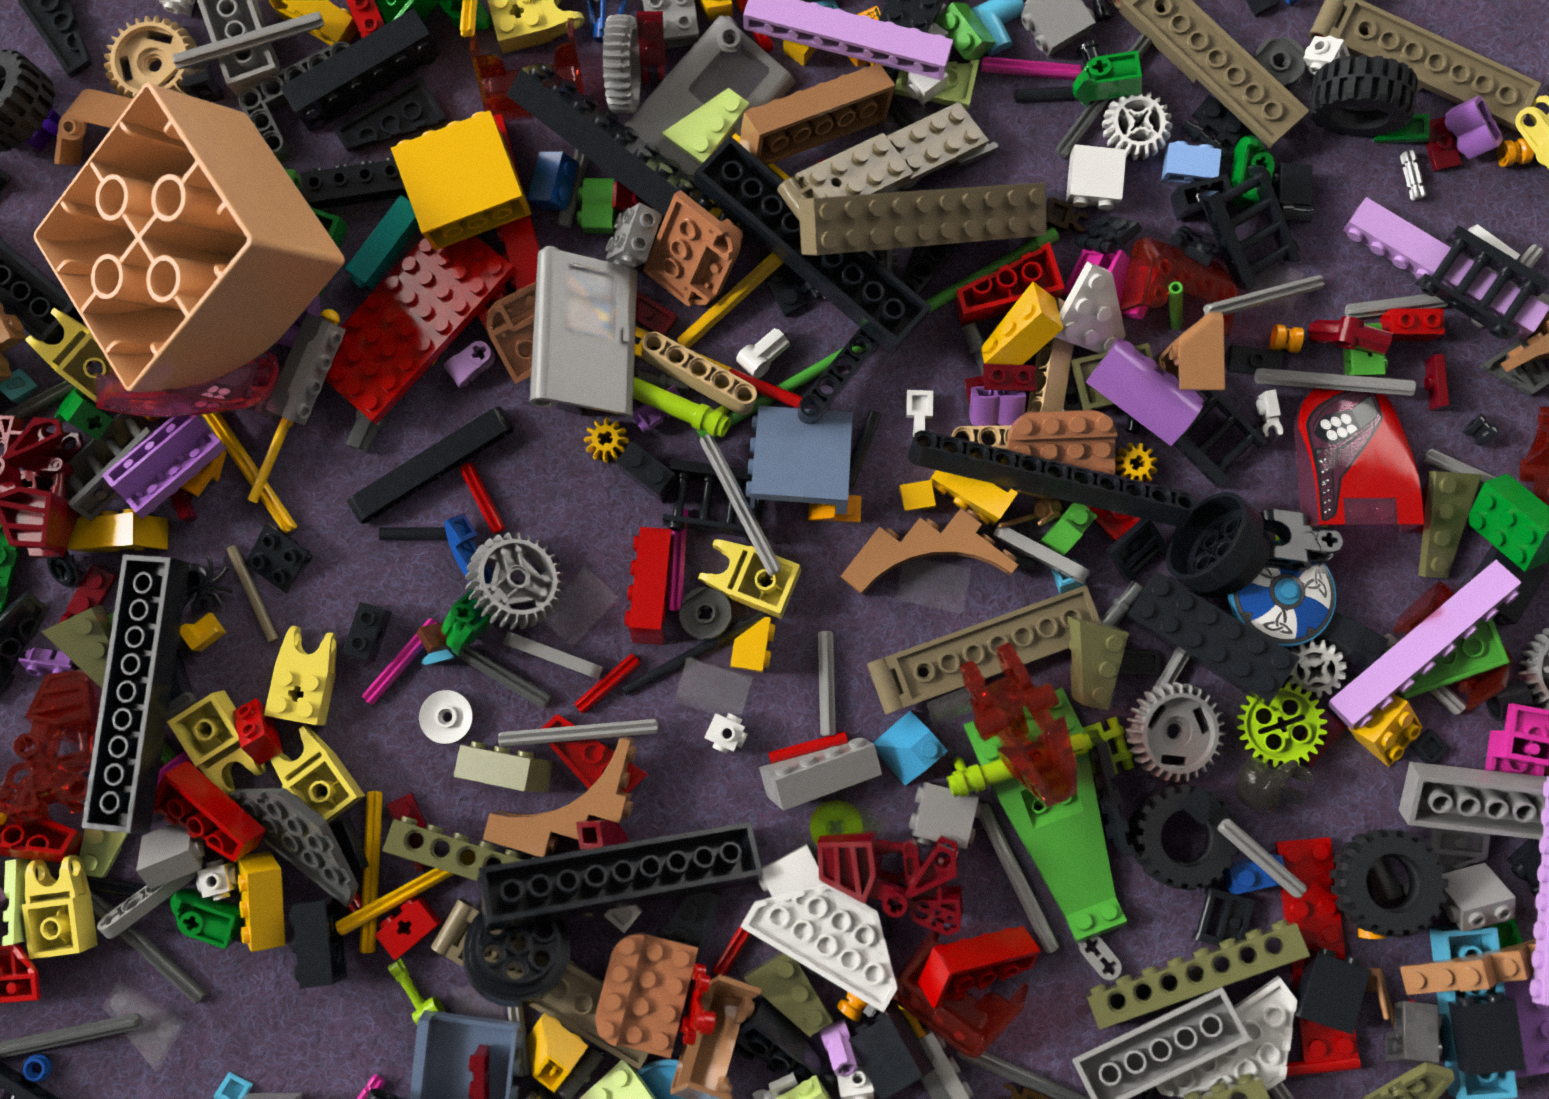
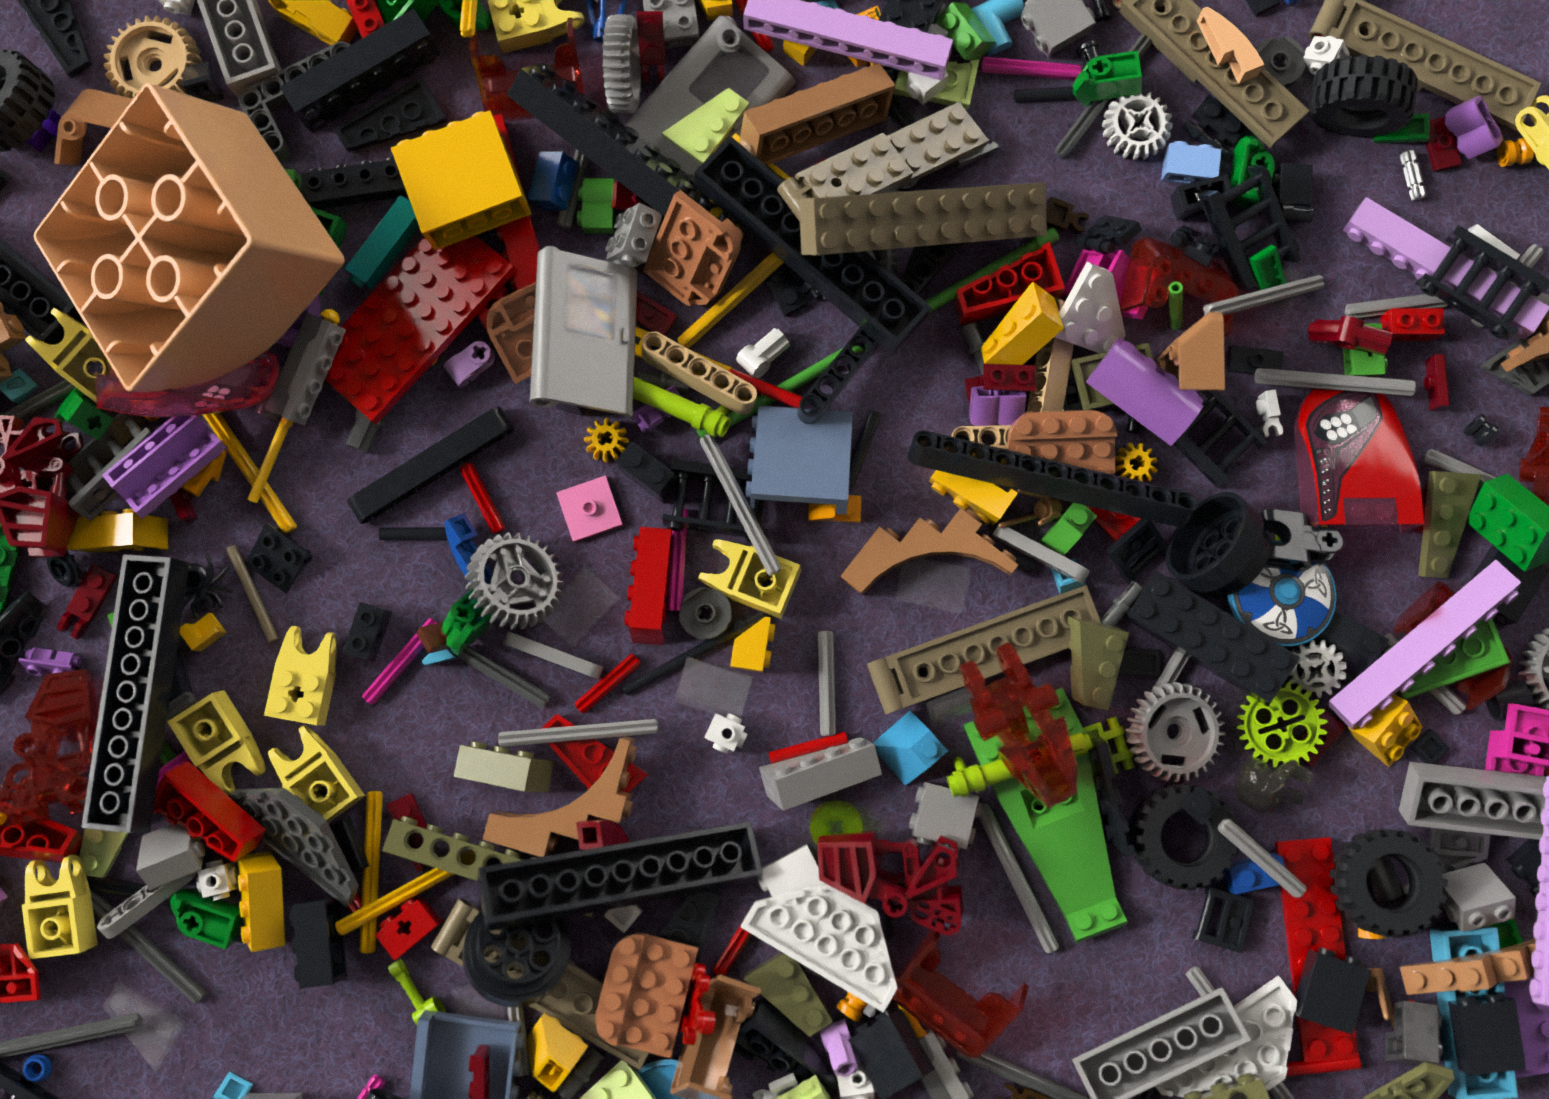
yellowish green wing [2,858,30,946] -> none
olive wedge [41,604,112,689] -> none
light grey axle [173,12,324,69] -> none
red brick [233,698,283,765] -> none
white dish [419,690,473,744] -> none
yellow panel [898,480,936,511] -> none
white plate [906,390,933,437] -> none
red wedge [918,926,1041,1009] -> none
white brick [1066,145,1126,210] -> none
light grey beam [1078,936,1122,980] -> none
olive brick [1086,919,1310,1030] -> none
light orange wheel [1270,324,1304,353] -> none
none -> bright pink plate [556,475,623,542]
none -> light nougat slope [1197,7,1264,84]
none -> green plate [1249,245,1287,291]

